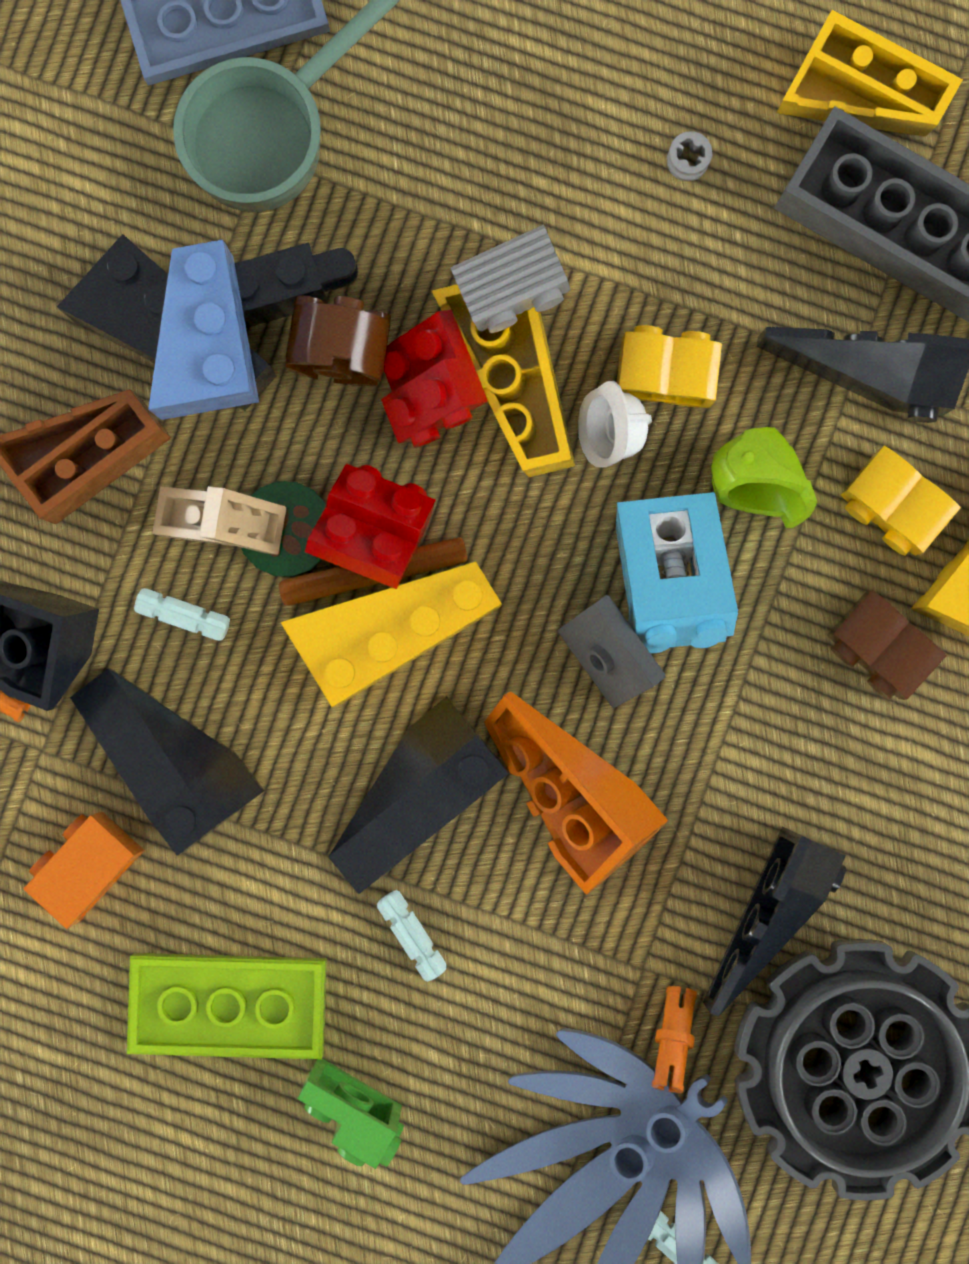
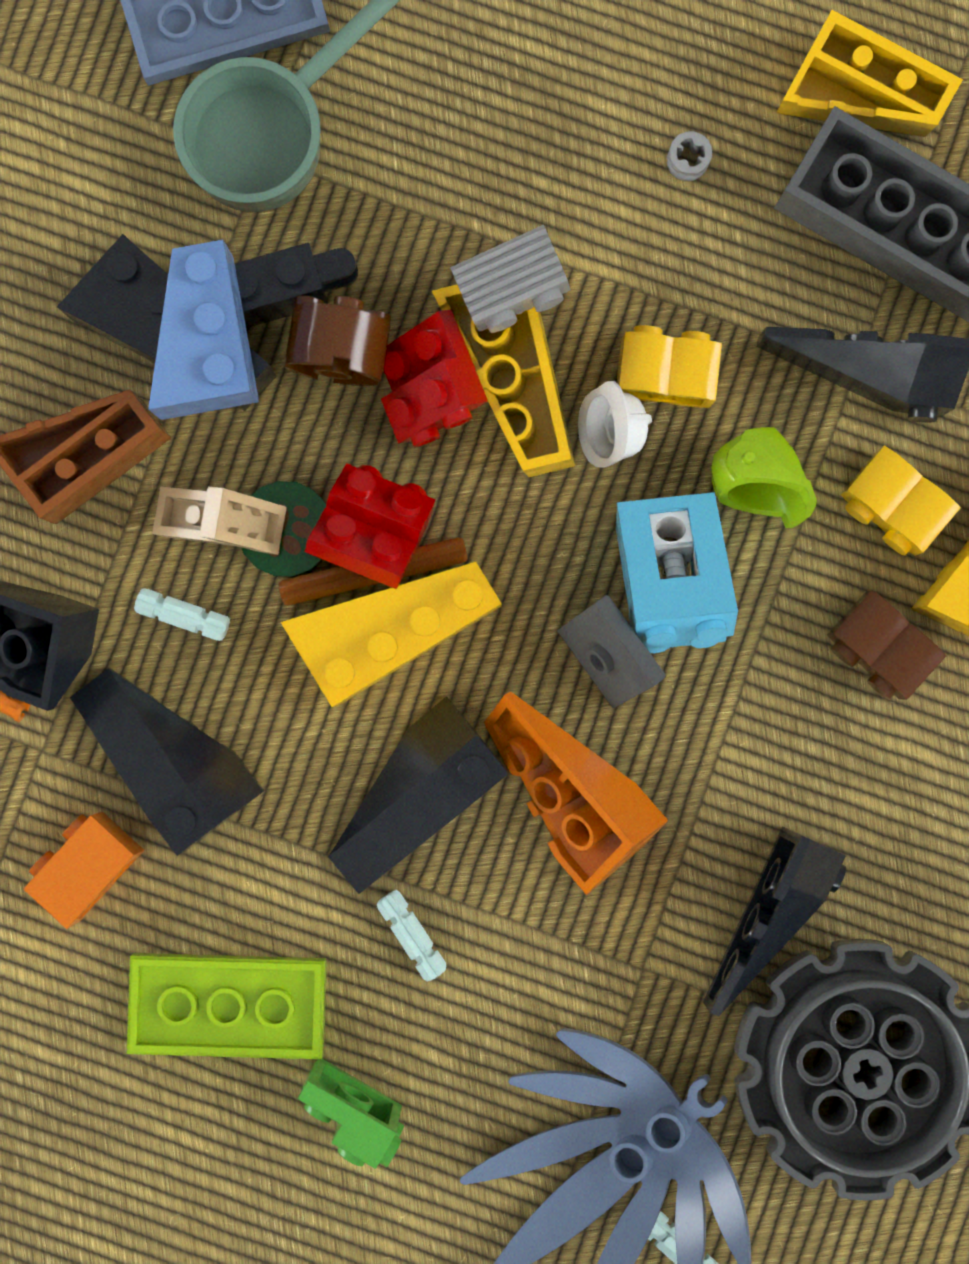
orange pin [651,986,698,1093] -> none

